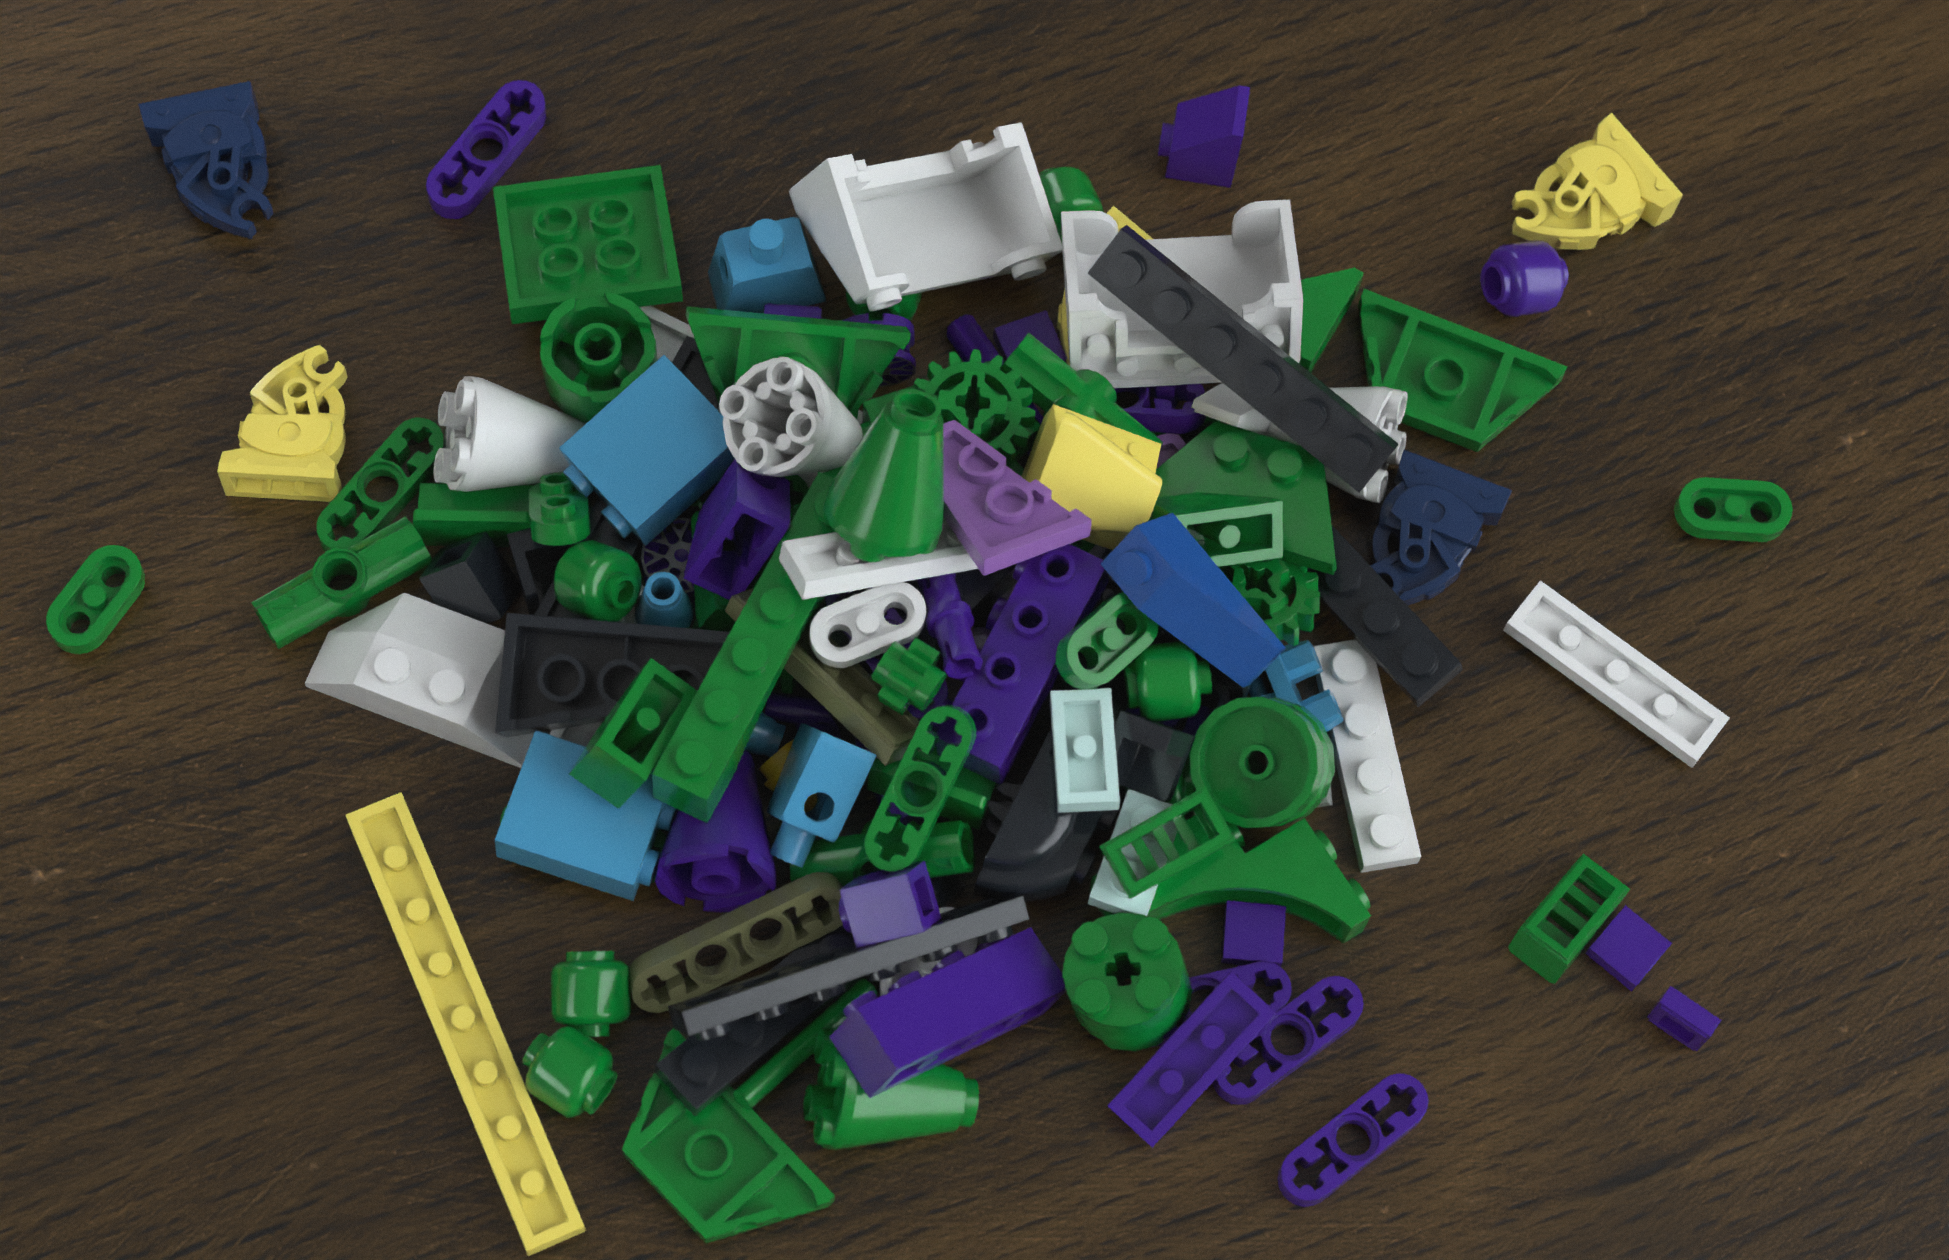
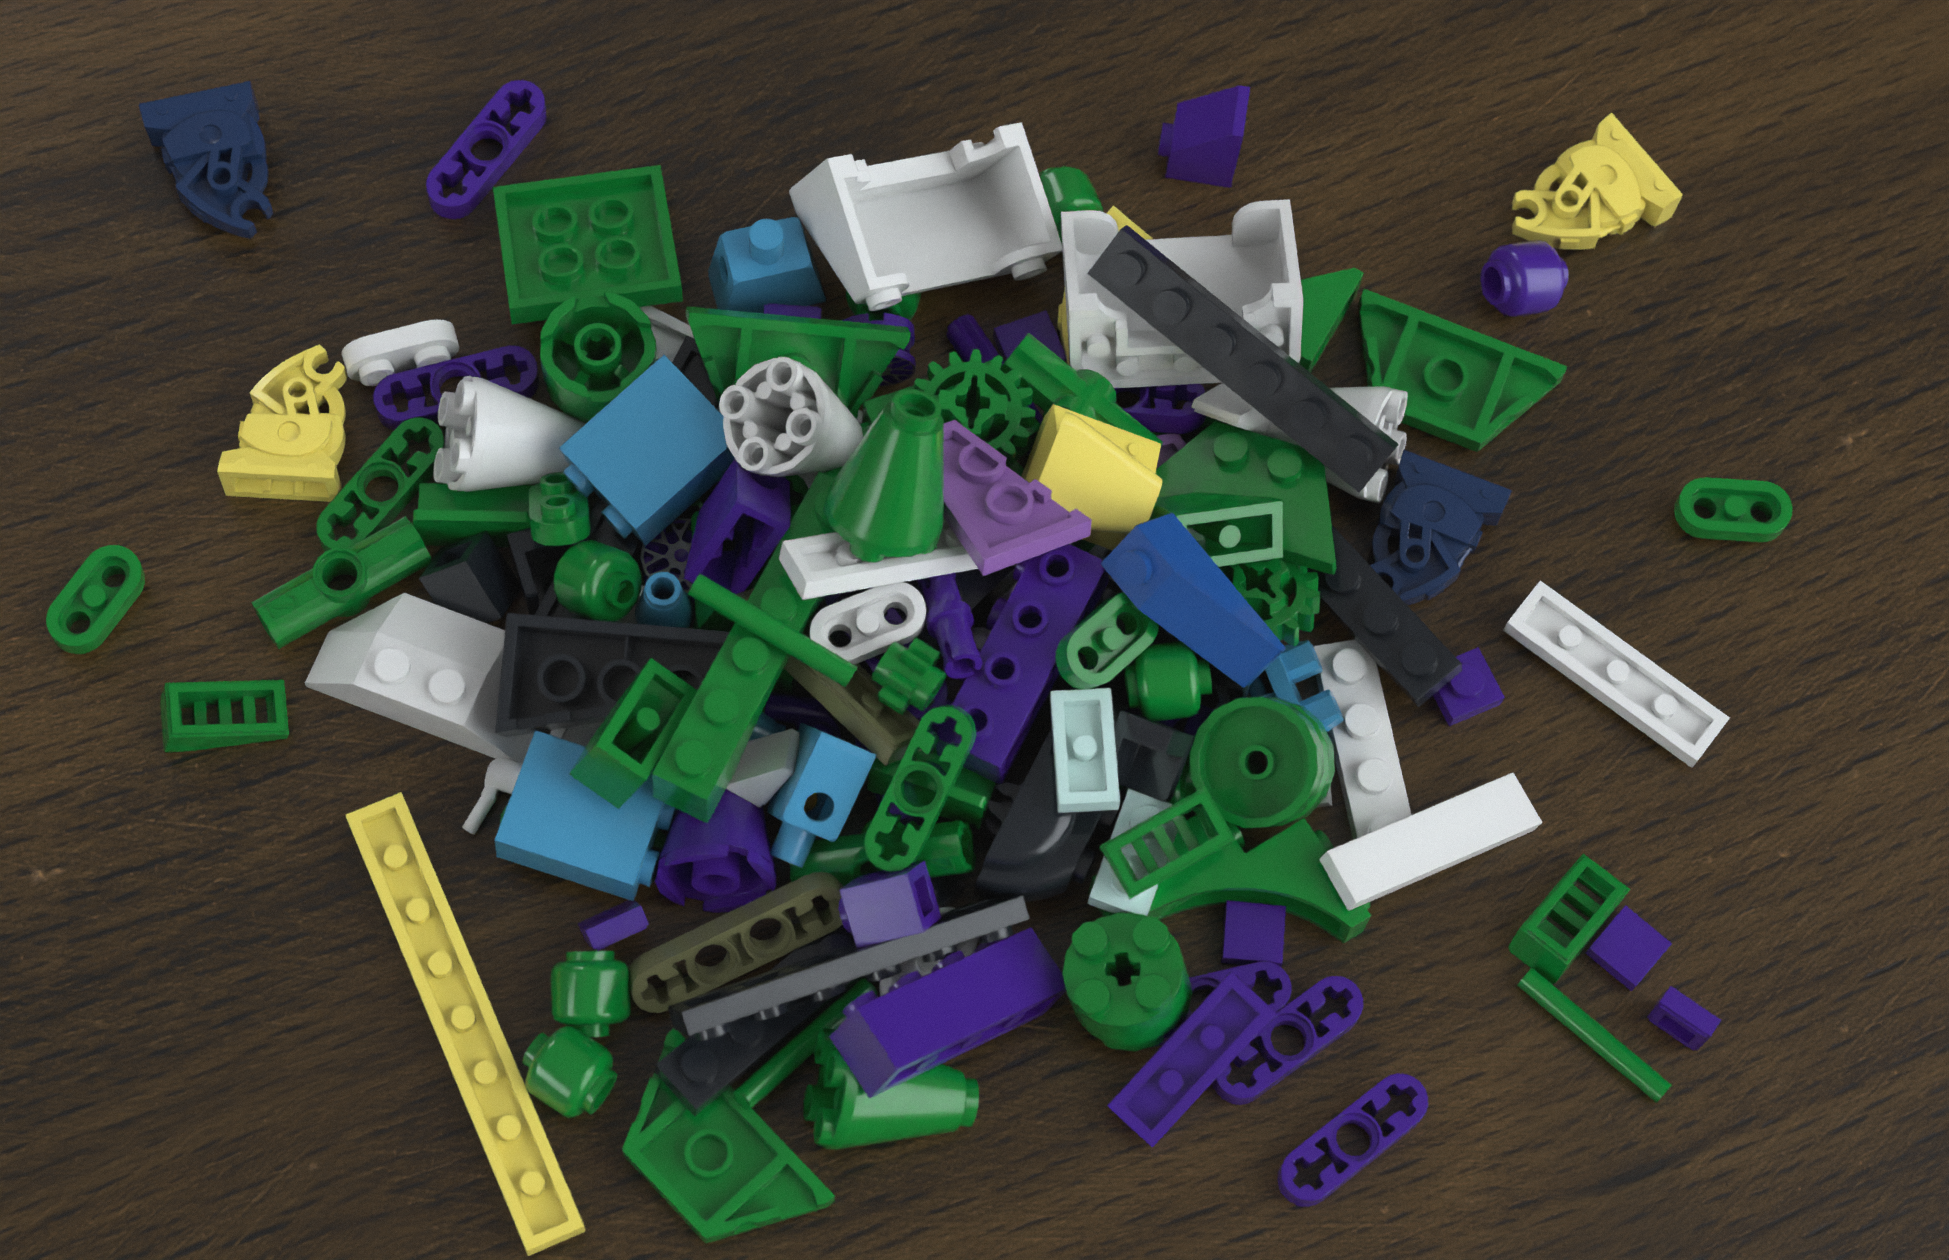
none -> green slope [160,680,289,752]
none -> white plate [342,320,459,386]
none -> dark purple beam [373,346,539,431]
none -> white hand [462,758,523,835]
none -> dark purple tile [578,900,649,951]
none -> green bar [688,574,858,688]
none -> white slope [727,729,800,808]
none -> white tile [1319,773,1543,911]
none -> dark purple plate [1433,647,1505,727]
none -> green bar [1517,968,1672,1103]

